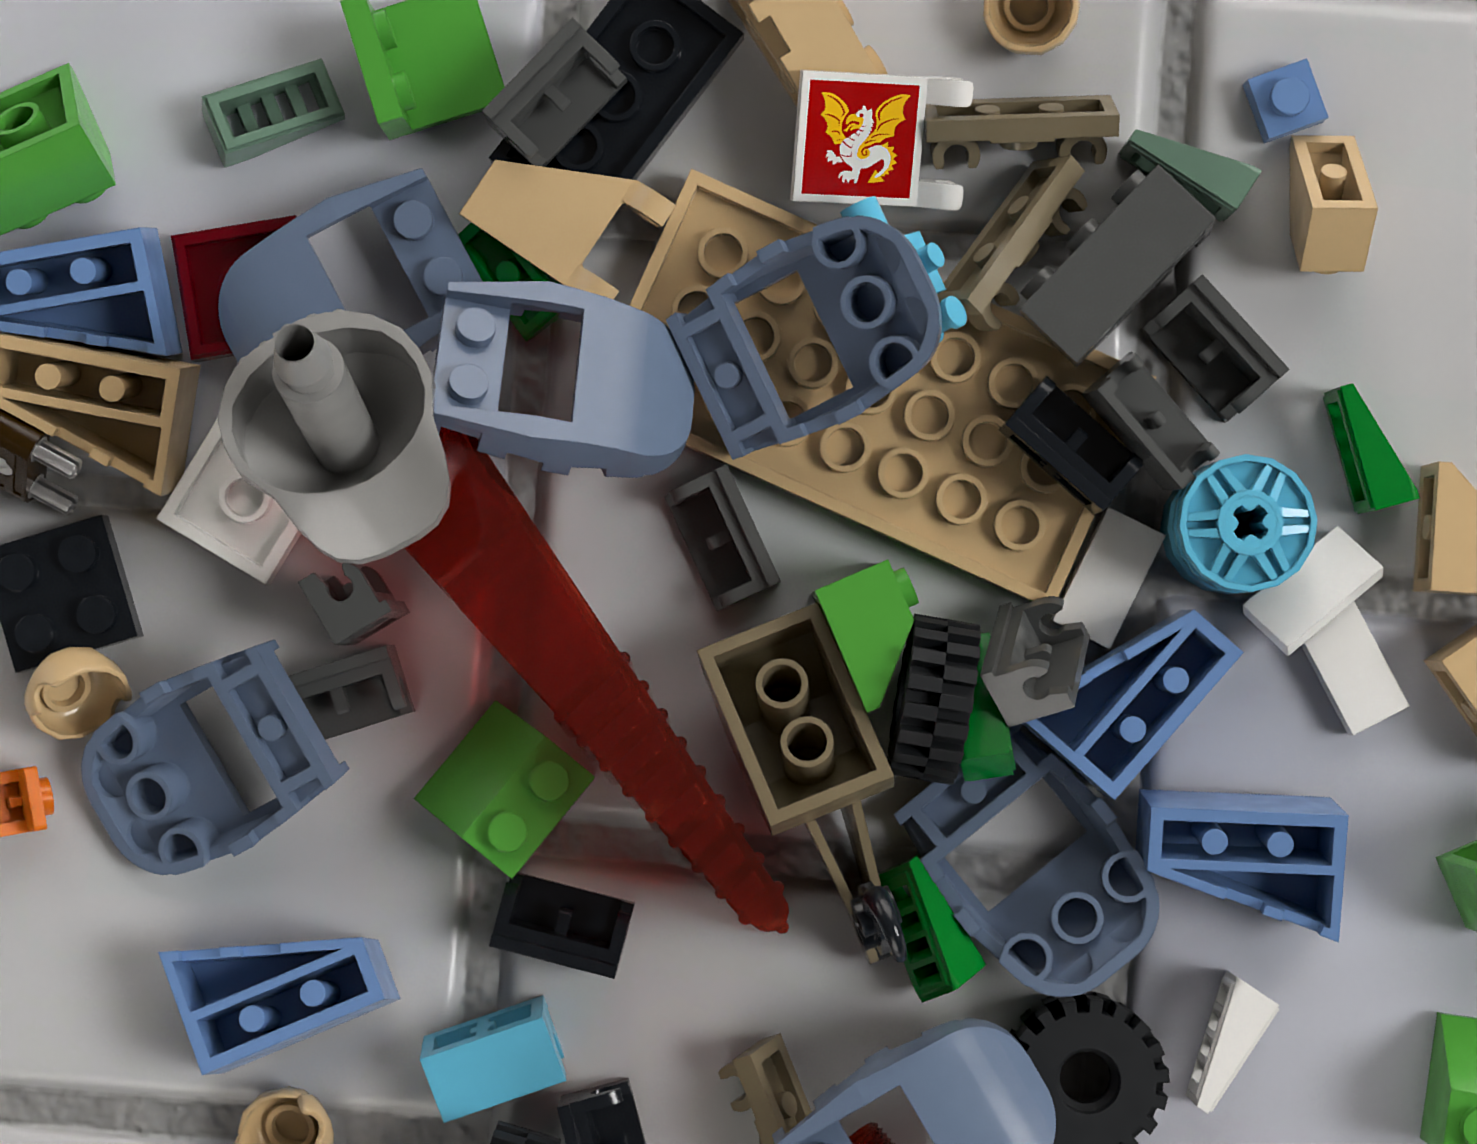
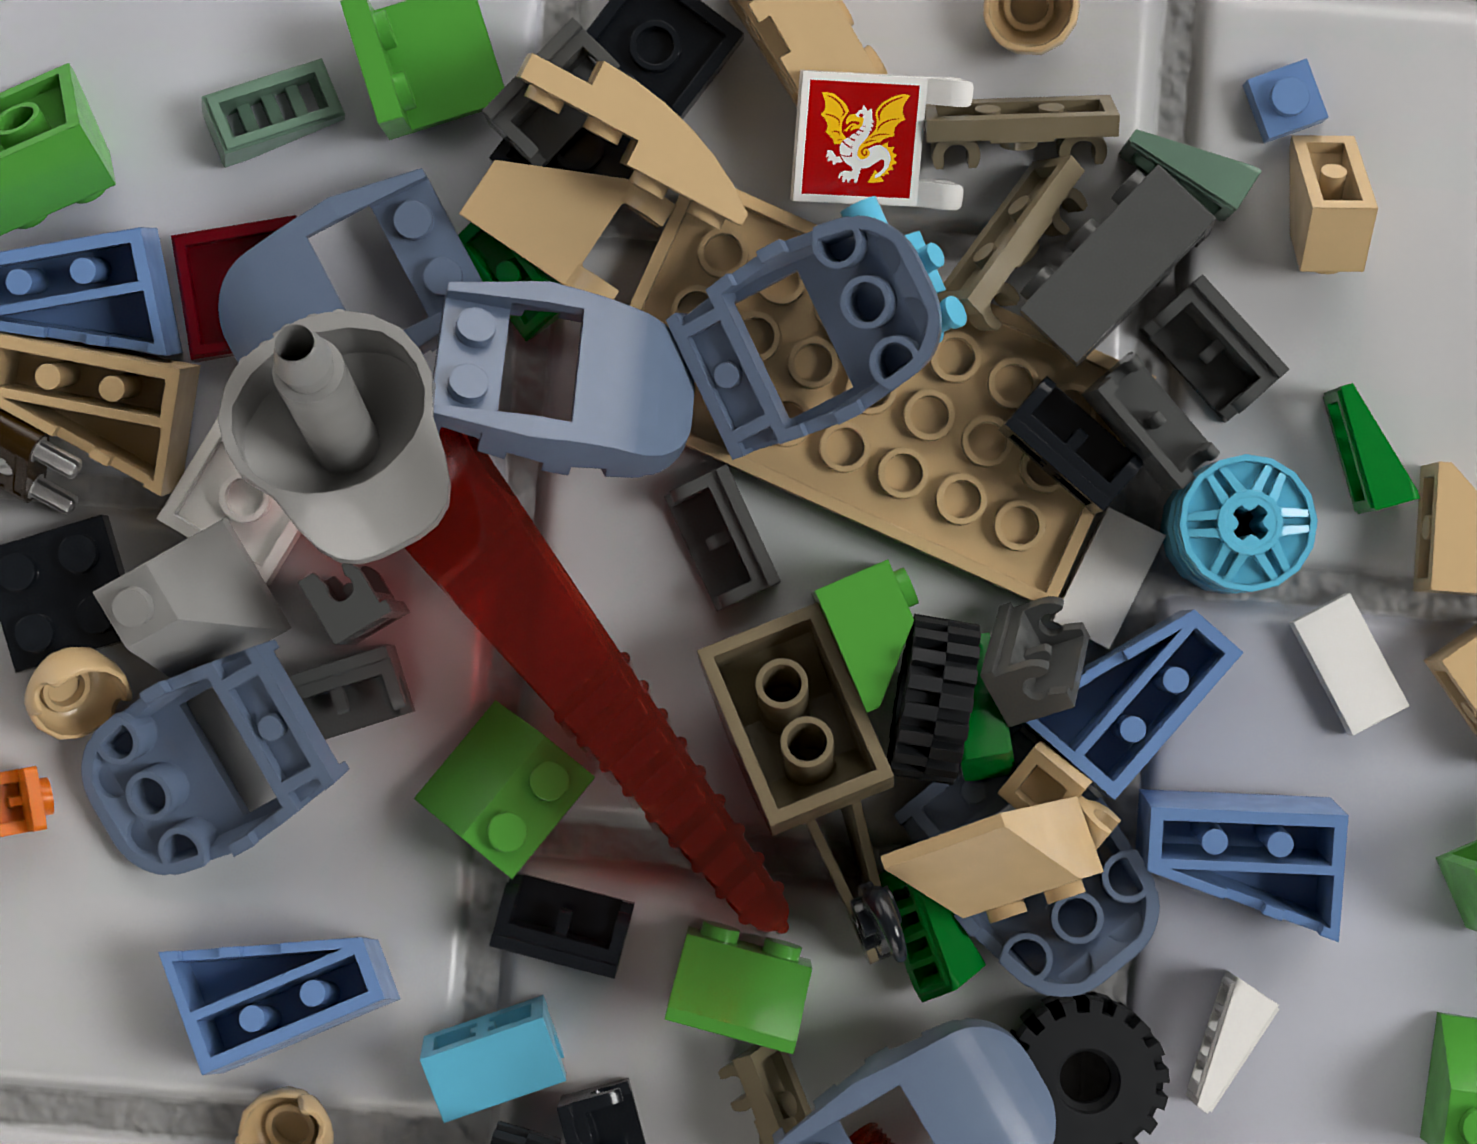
white tile [1243,526,1384,656] -> none
none -> light grey slope [93,517,292,678]
none -> tan slope [516,53,748,230]
none -> bright green slope [664,920,812,1055]
none -> tan slope [880,796,1104,924]
none -> tan plate [997,740,1121,850]

